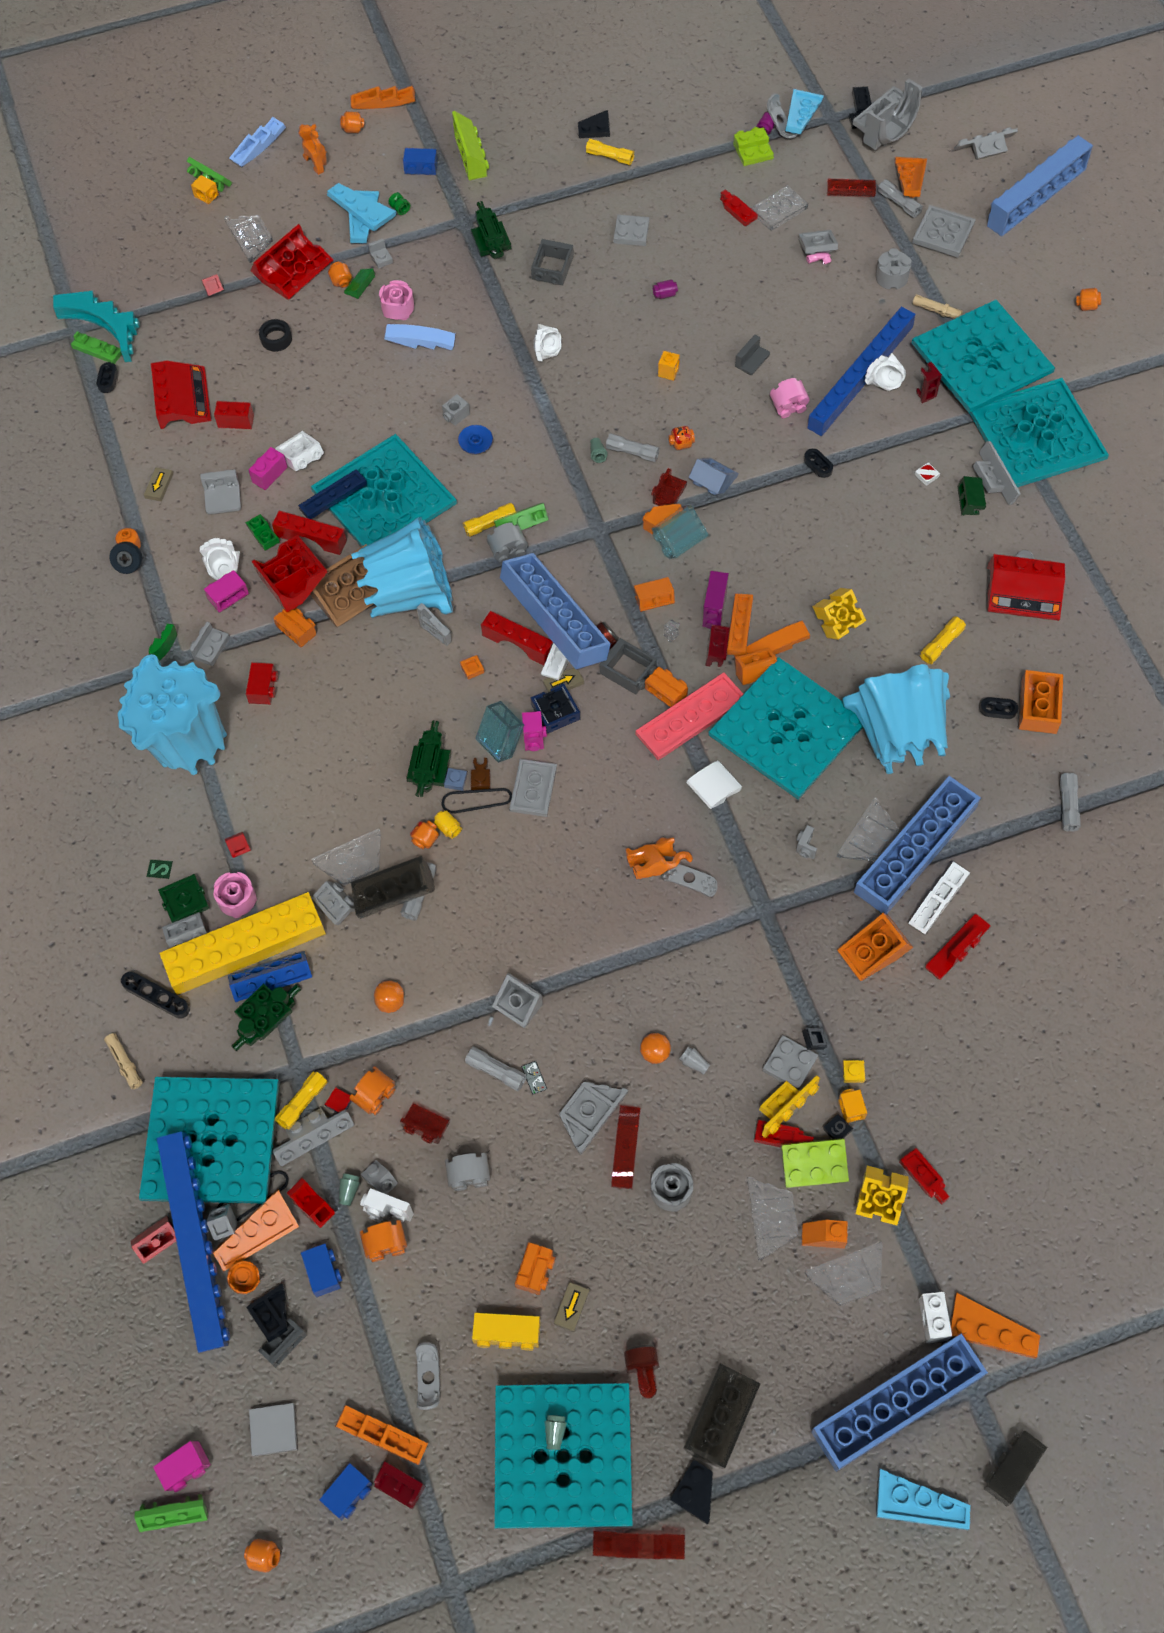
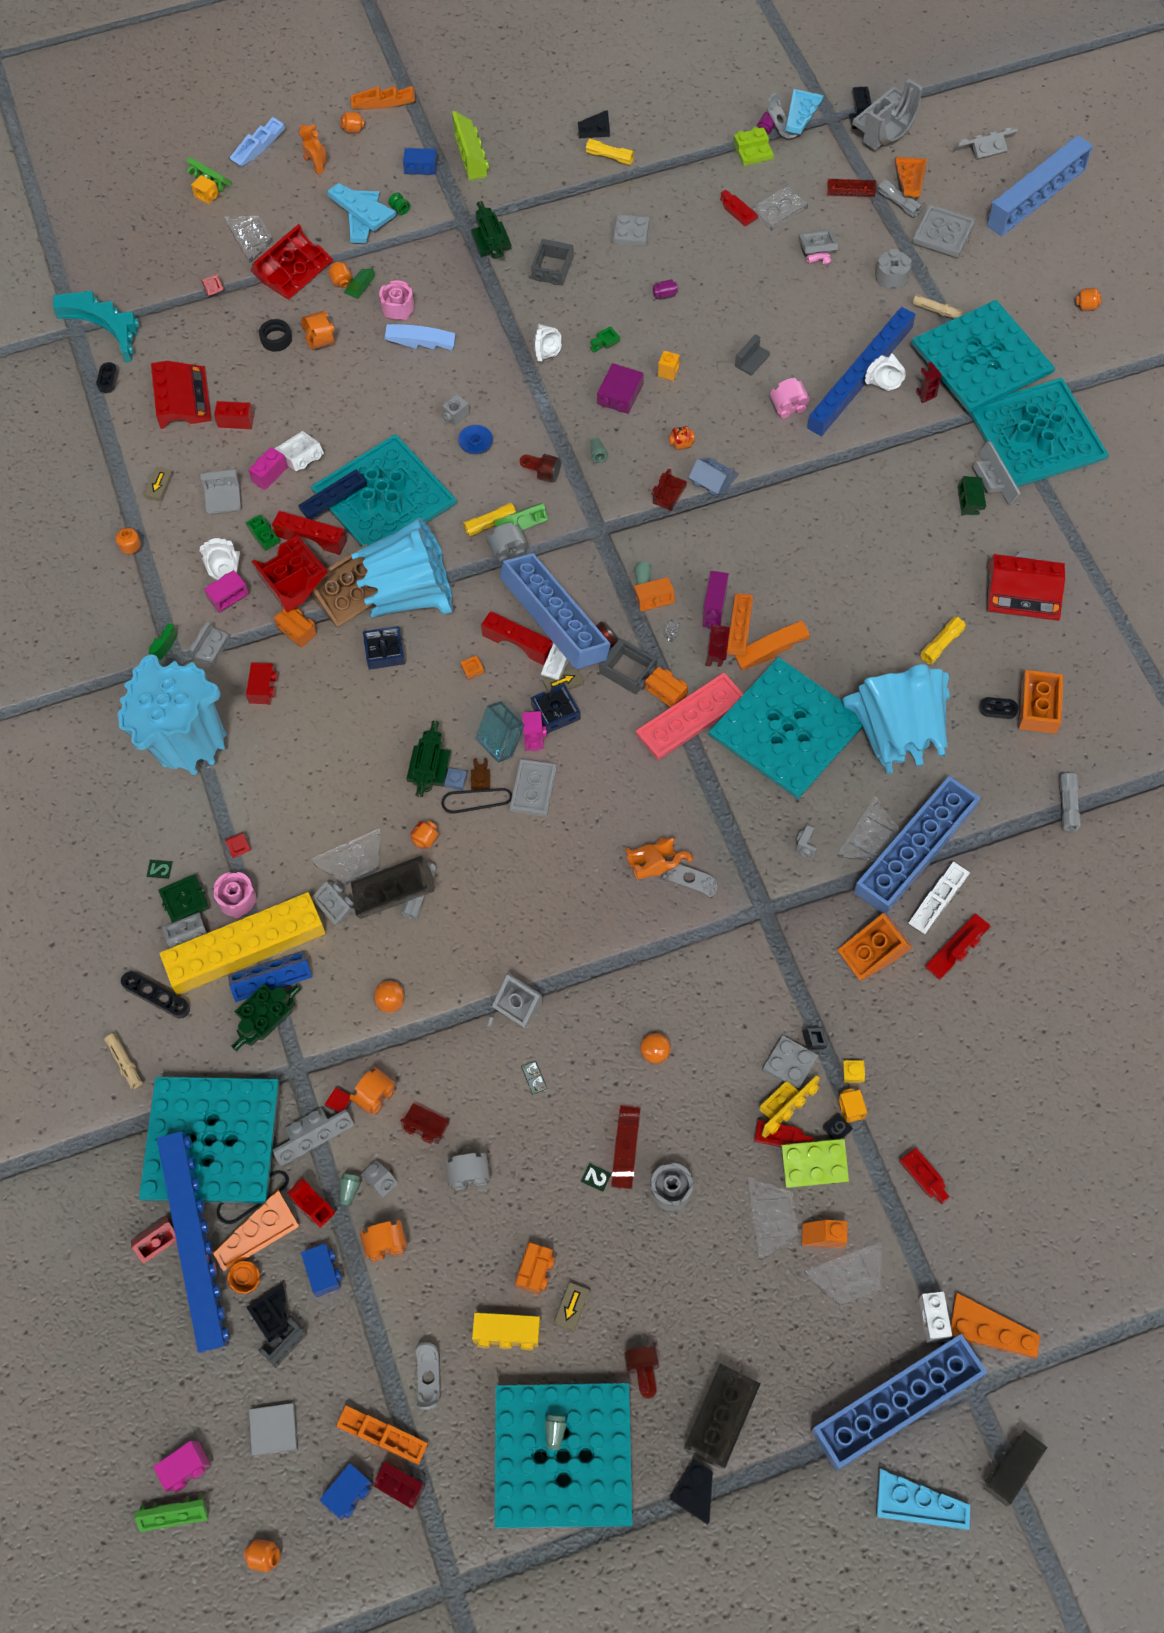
bright green plate [71,331,122,364] -> none
black bush [109,542,142,574] -> none
light grey brick [206,1204,237,1241] -> none
yellow axle [275,1072,327,1130] -> none
white plate [360,1188,414,1223] -> none
light grey bracket [369,239,393,269] -> none
light grey wing [417,603,452,646] -> none
yellow brick [434,811,462,839] -> none
light grey axle [465,1046,527,1091] -> none
light grey wing [559,1082,628,1155] -> none
clear red slope [593,1531,685,1560] -> none
light grey axle [606,433,660,462] -> none
orange slope [643,504,681,539] -> none
clear light blue brick [651,505,709,559] -> none
light grey cone [679,1046,710,1075] -> none
white slope [686,760,742,809] -> none
orange slope [735,648,777,685] -> none
black plate [804,448,833,478] -> none
yellow brick [812,588,866,640] -> none
yellow brick [855,1165,909,1226] -> none
white tile [914,462,940,486] -> none
none -> orange brick [301,310,335,349]
none -> piece [363,626,405,670]
none -> clear red piece [519,454,561,483]
none -> clear green sticker [580,1163,612,1192]
none -> green plate [590,326,620,353]
none -> magenta brick [597,363,644,414]
none -> sand green cone [634,562,652,585]

